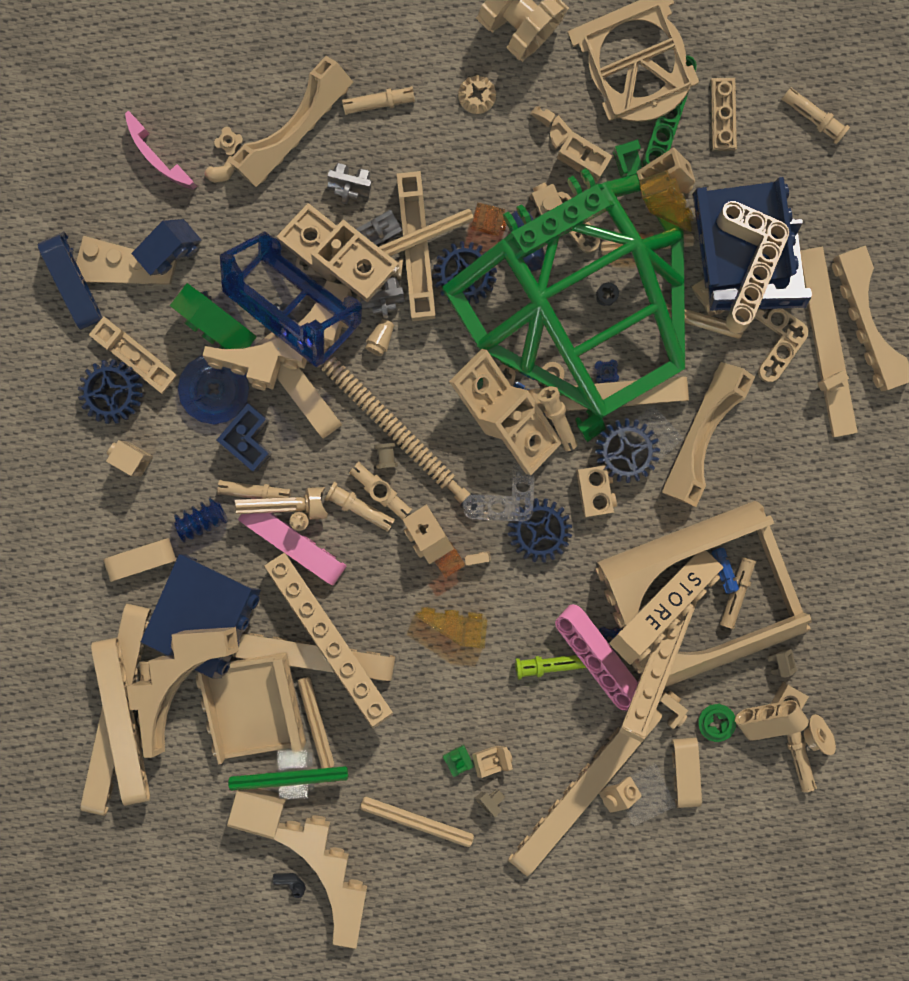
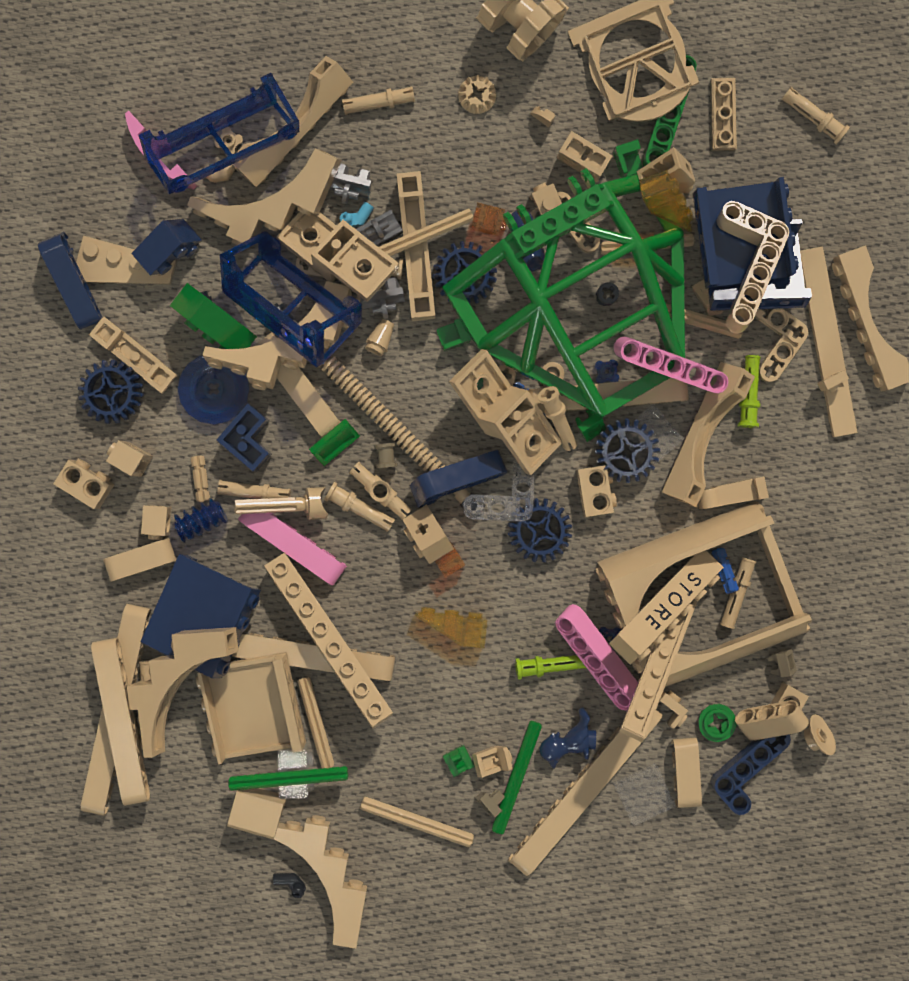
tan axle [289,512,309,531] -> none
tan tile [465,551,491,565] -> none
tan tile [550,115,572,150] -> none
tan bracket [599,776,641,813] -> none
tan pin [787,732,817,792] -> none
none -> tan brick [53,458,114,509]
none -> clear blue windscreen [139,73,300,195]
none -> tan brick [141,505,171,540]
none -> tan arch [187,148,342,248]
none -> tan axle [191,455,210,502]
none -> green tile [309,419,360,466]
none -> medium azure arm [340,202,374,228]
none -> dark blue beam [409,450,508,508]
none -> green panel [437,318,471,351]
none -> green axle [492,721,542,835]
none -> dark blue animal [539,708,596,769]
none -> bright pink beam [613,337,728,393]
none -> tan leg [698,477,769,509]
none -> dark blue beam [710,734,791,815]
none -> lime pin [737,355,761,428]

